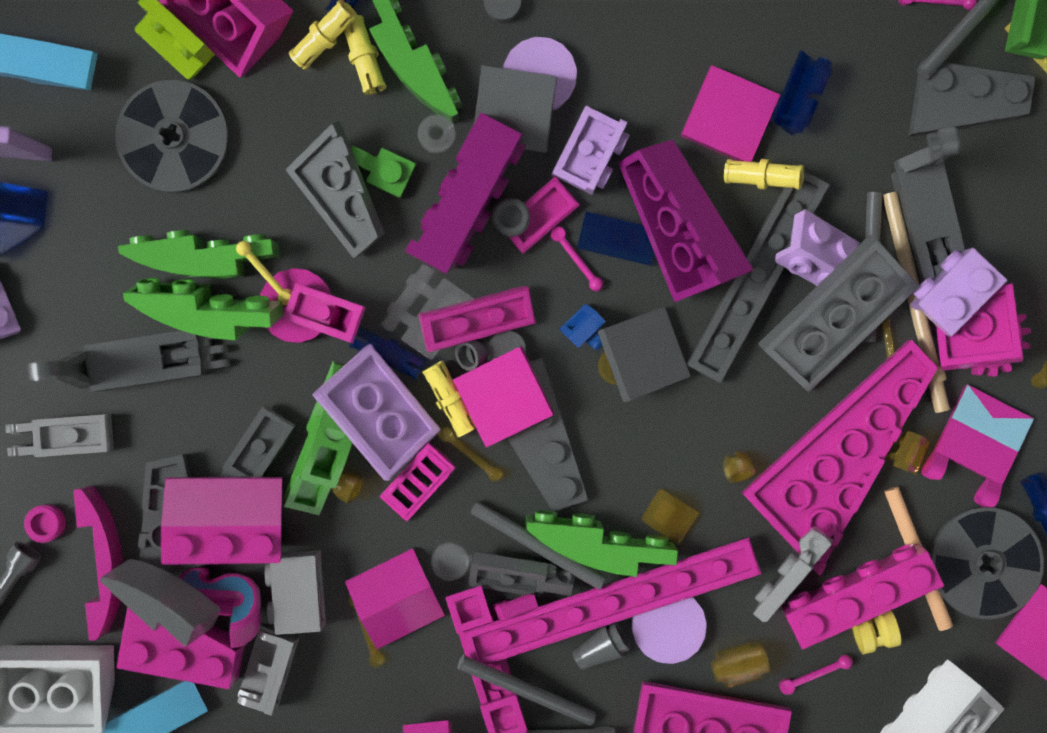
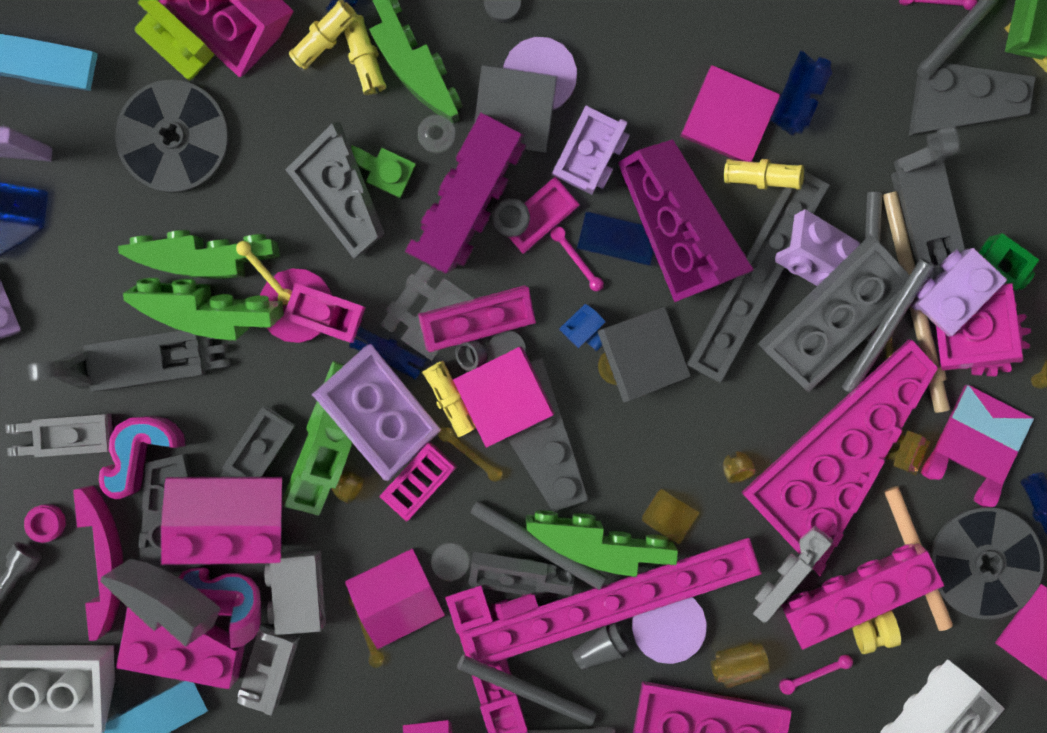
none -> dark pink animal [99,416,185,499]
none -> dark grey bar [842,258,934,393]
none -> green brick [978,233,1039,291]

